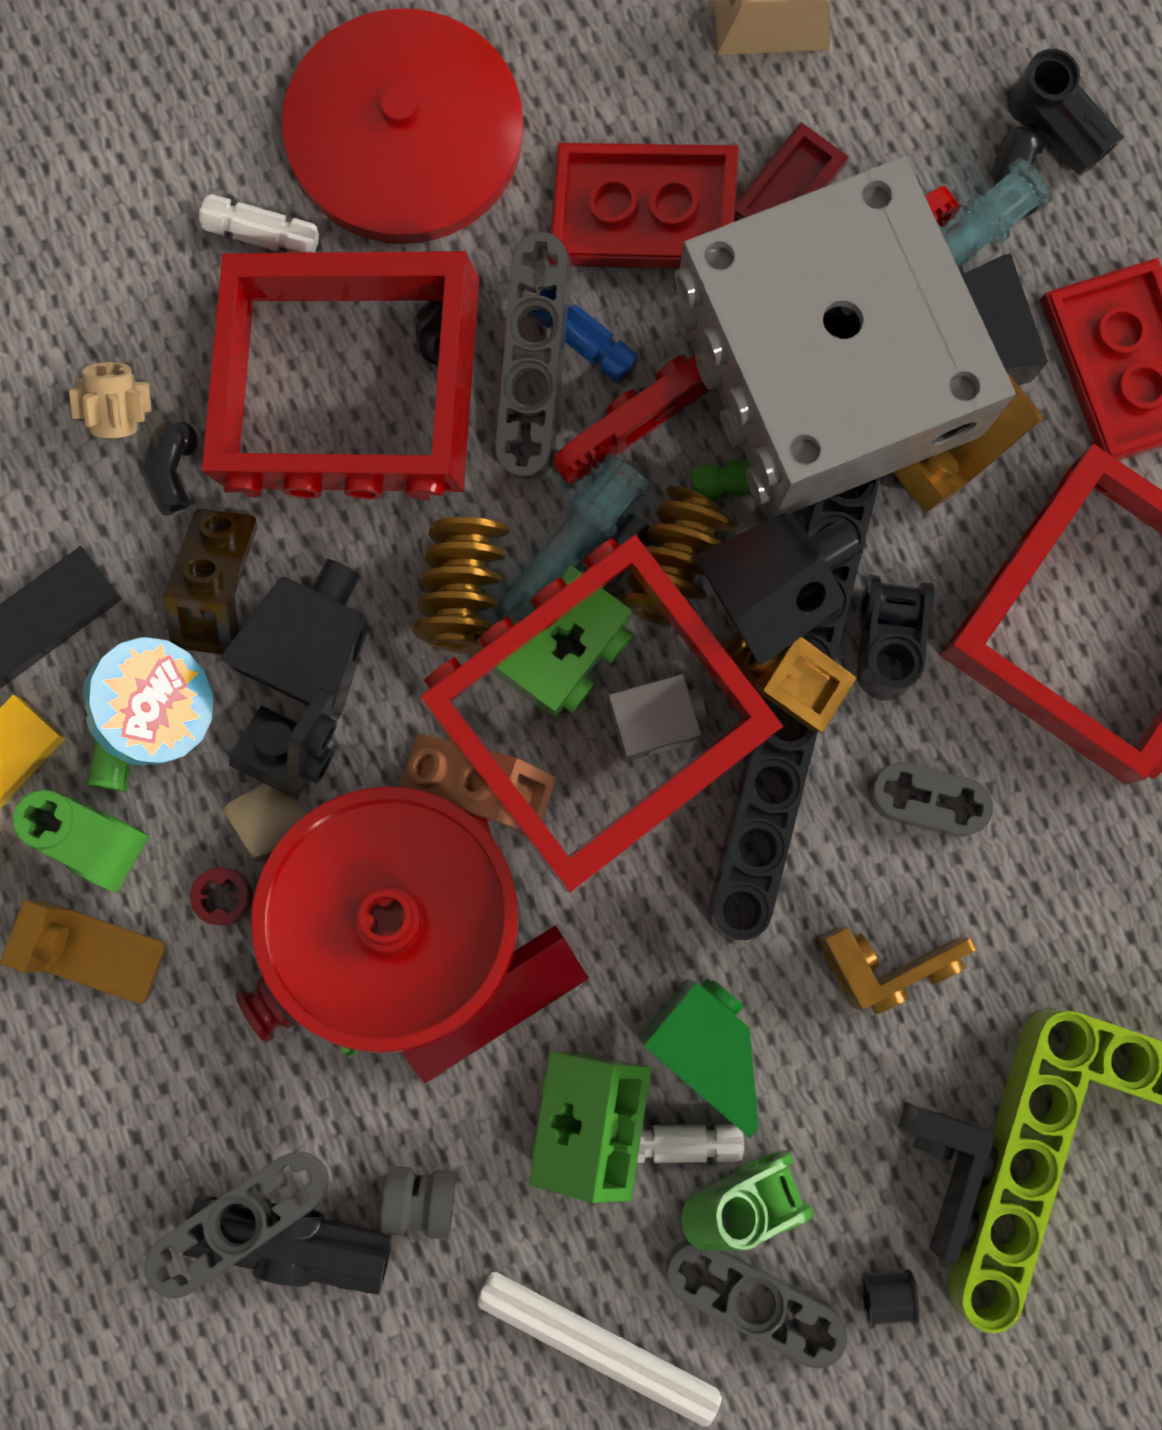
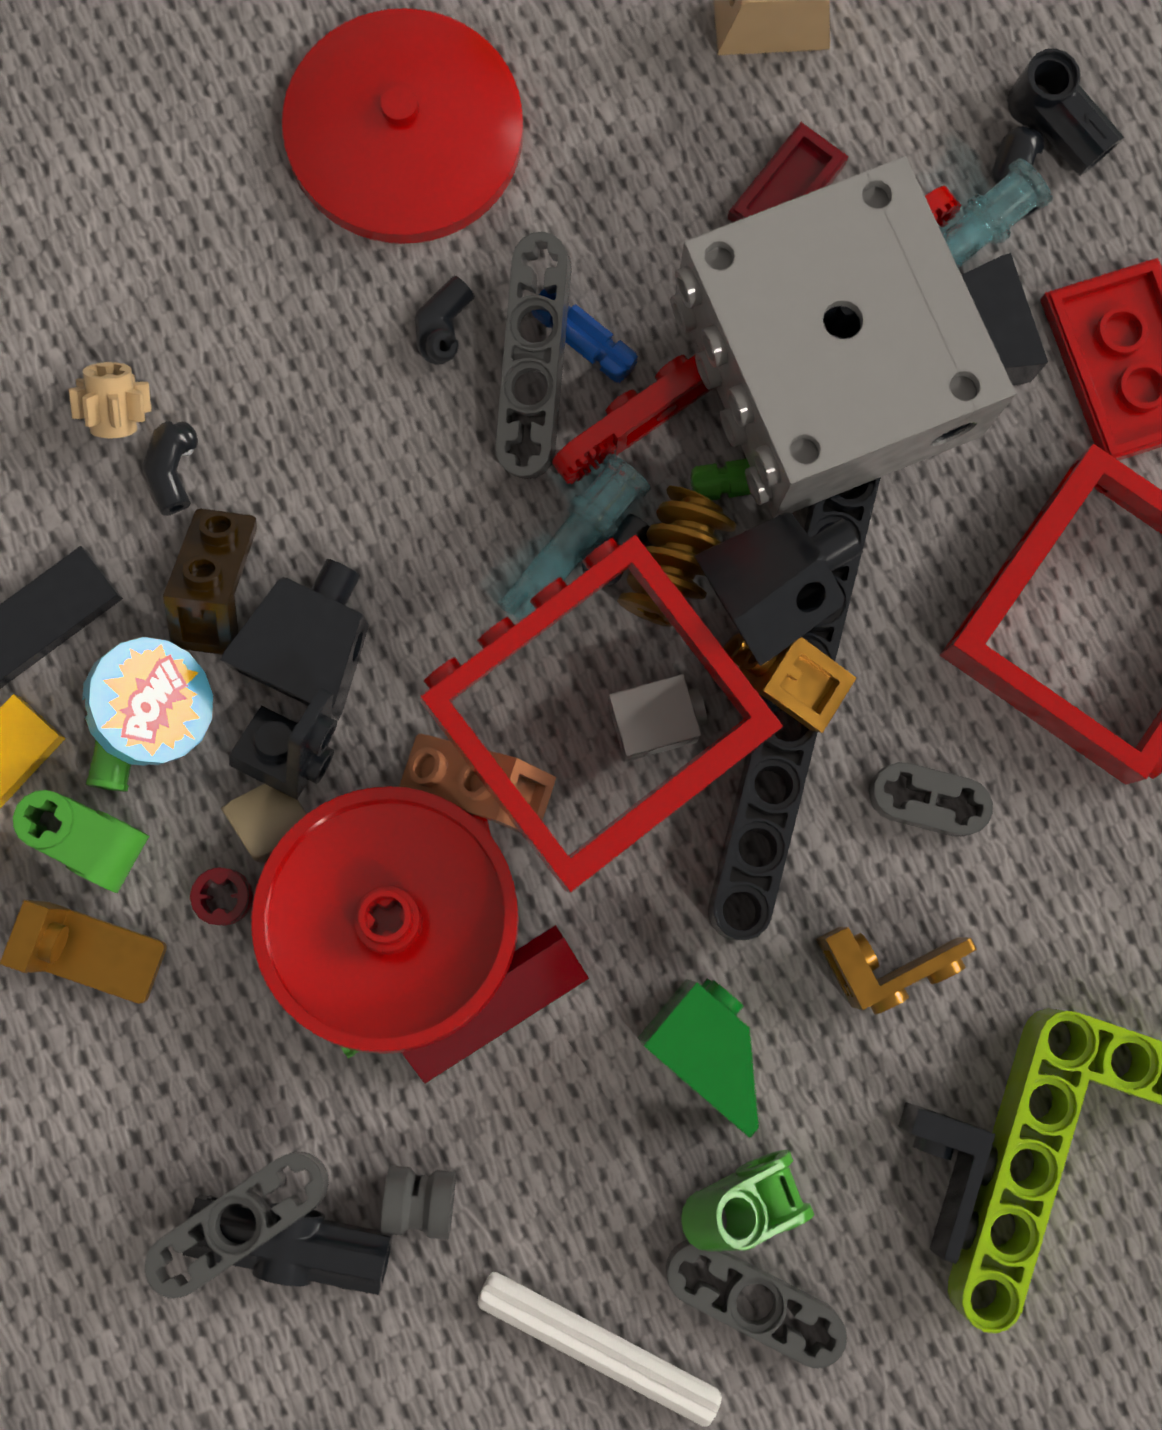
white axle [199,194,319,253] -> none
red window [202,251,479,501] -> none
dark red bush [236,976,296,1043] -> none
pearl gold piece [412,516,509,655] -> none
bright green brick [494,565,634,720] -> none
bright green brick [529,1051,651,1203] -> none
red tile [548,143,739,269] -> none
white axle [637,1124,744,1163] -> none
black piece [857,575,935,701] -> none
black axle [861,1269,919,1329] -> none
pearl gold bracket [892,372,1043,513] -> none

